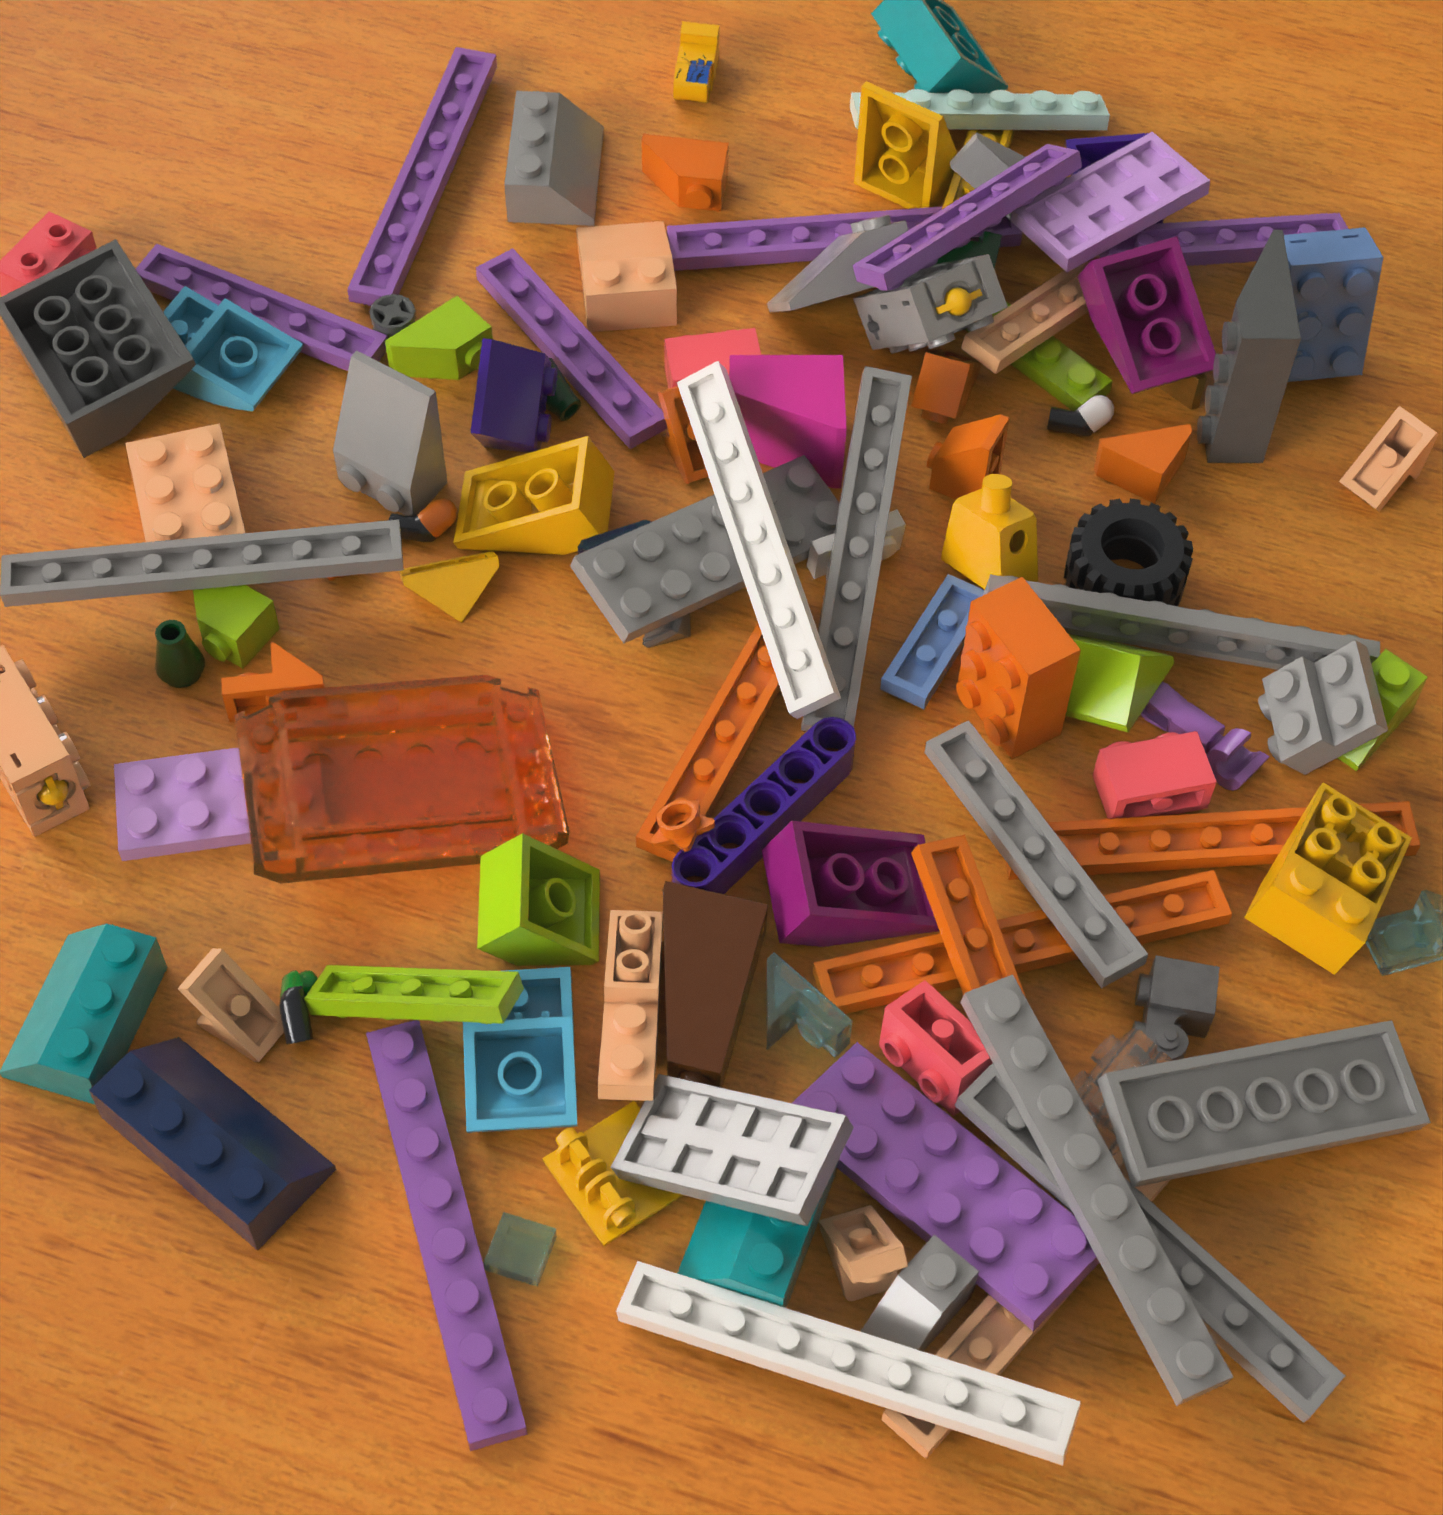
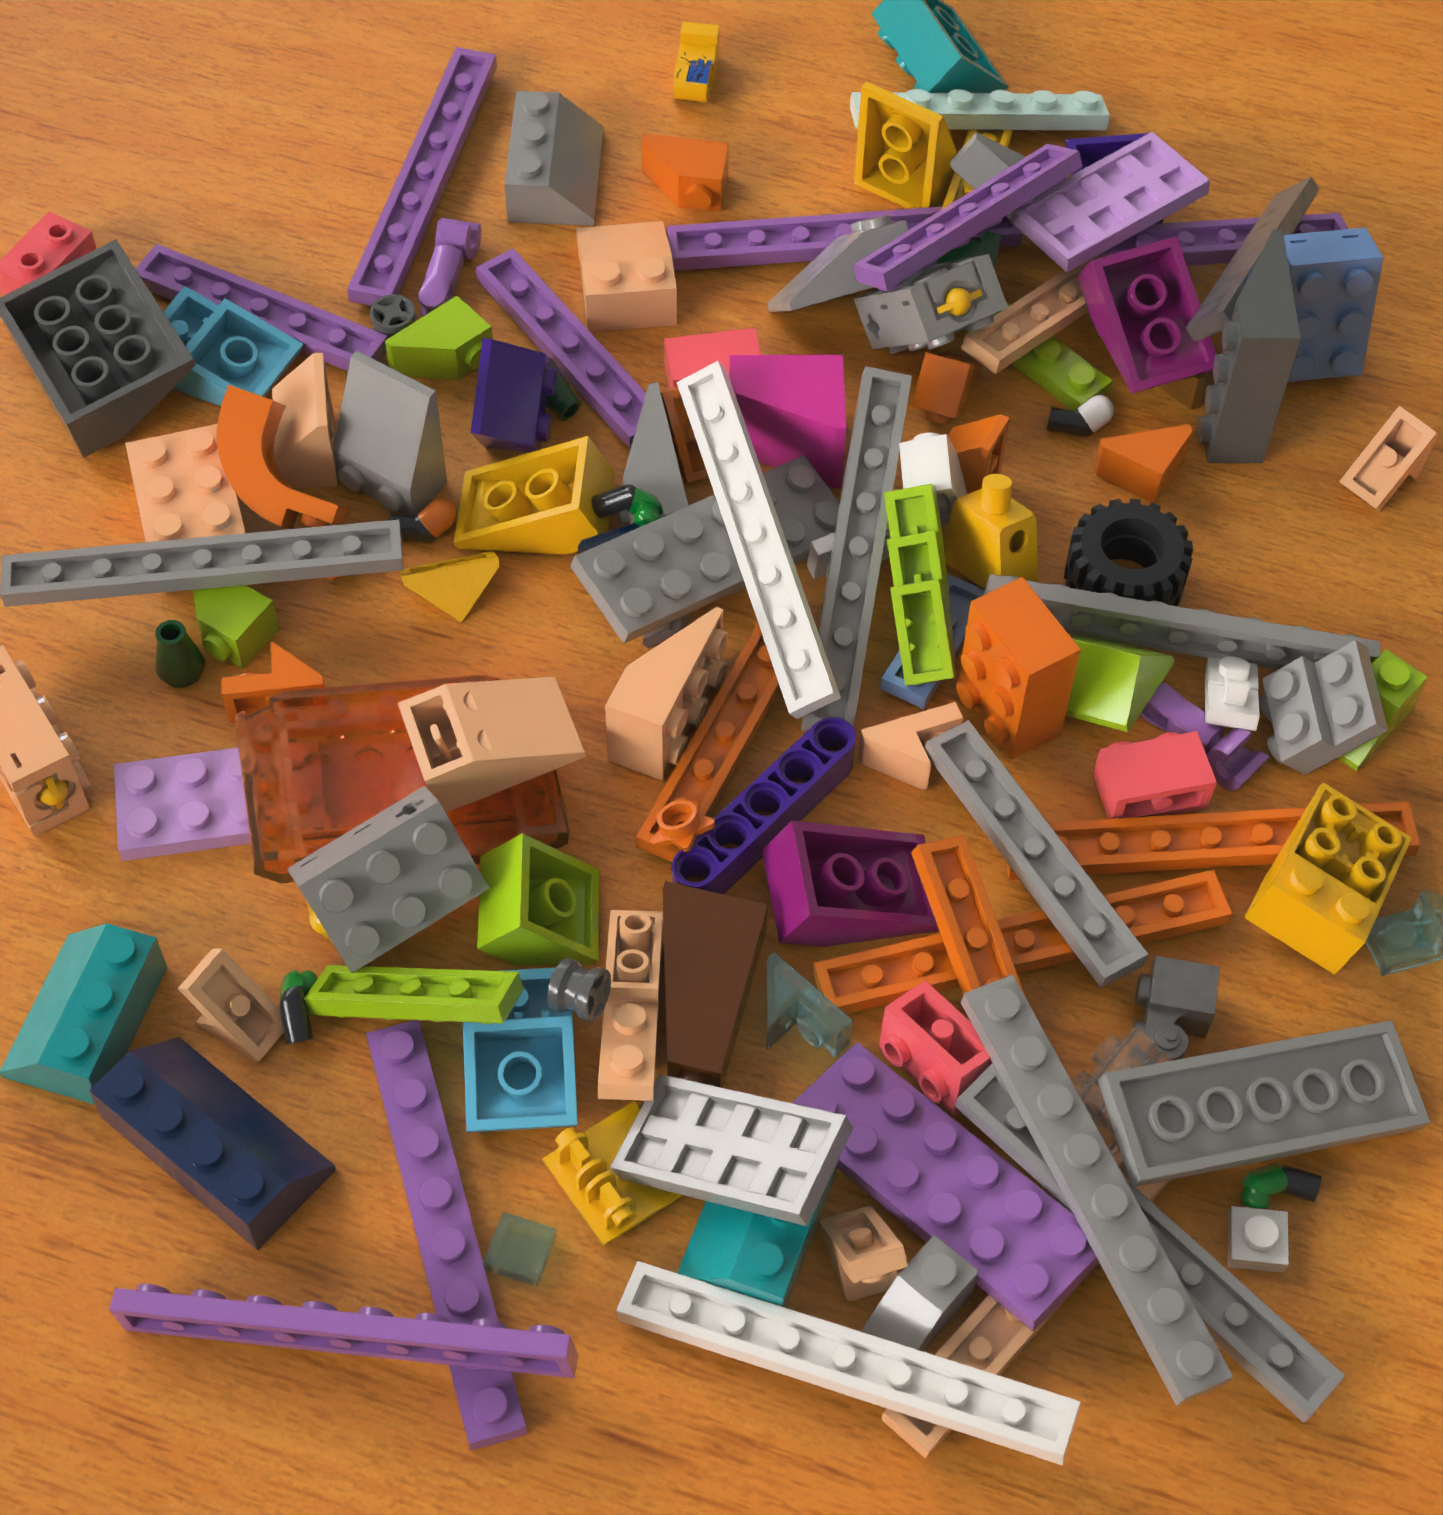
none -> medium lavender plate [109,1284,578,1378]
none -> orange arch [217,385,349,529]
none -> light nougat slope [272,352,338,490]
none -> light grey piece [287,786,489,973]
none -> light nougat slope [398,677,587,813]
none -> medium lavender piece [418,218,481,317]
none -> dark grey wheel [547,958,611,1022]
none -> arm [592,484,663,527]
none -> light nougat slope [605,607,728,781]
none -> light grey slope [617,382,688,532]
none -> light nougat slope [858,702,963,790]
none -> lime slope [884,483,956,686]
none -> white slope [899,433,967,528]
none -> flat silver tile [1185,176,1319,341]
none -> white plate [1204,656,1260,731]
none -> white plate [1228,1206,1289,1273]
none -> arm [1240,1163,1322,1209]

